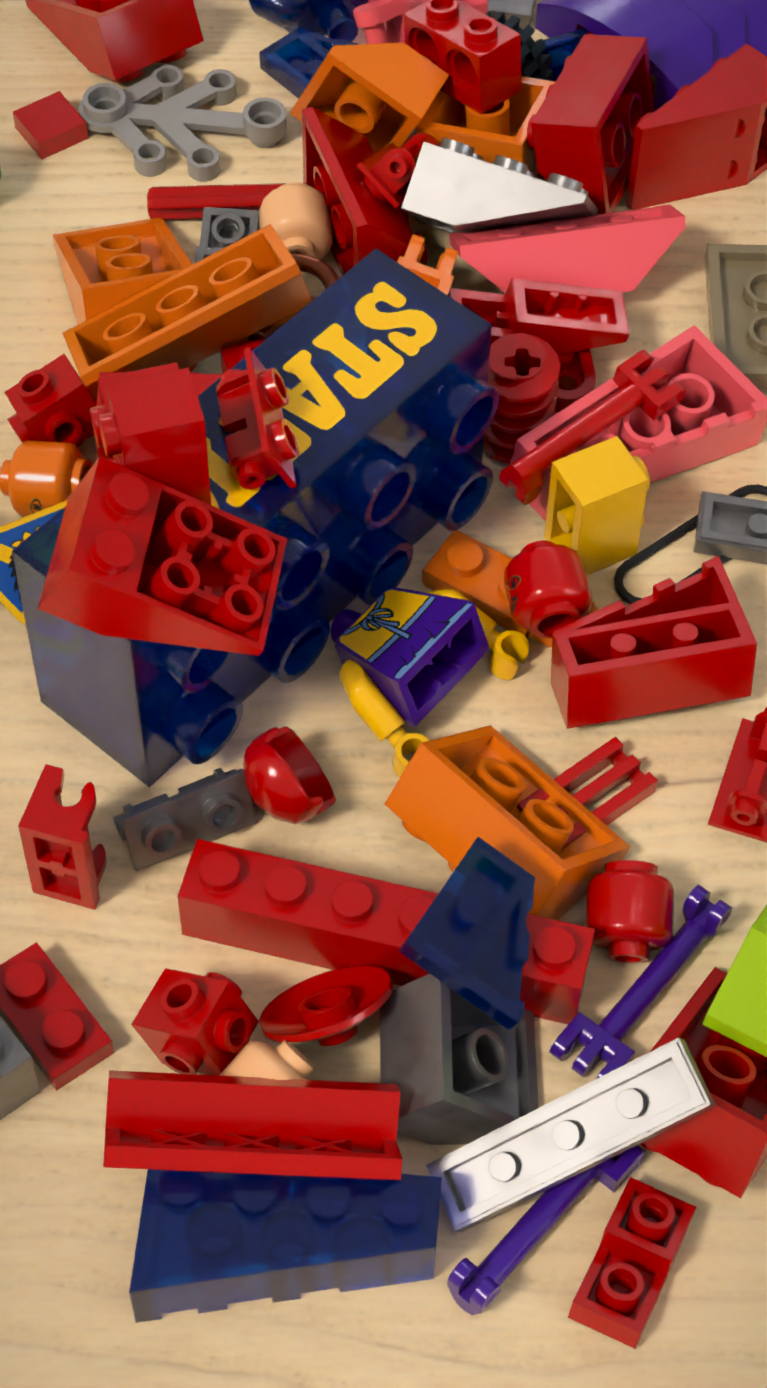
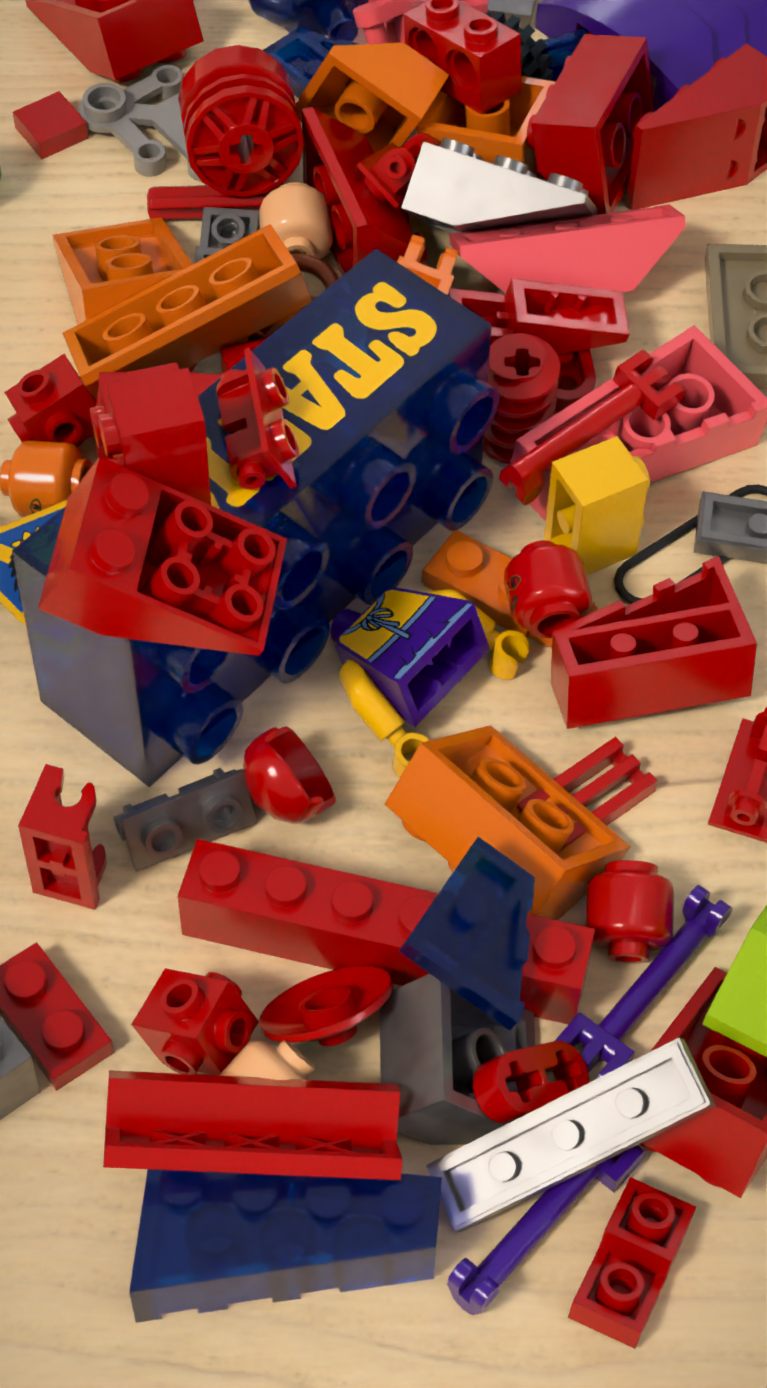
none -> red wheel [178,45,304,197]
none -> red beam [473,1041,589,1123]

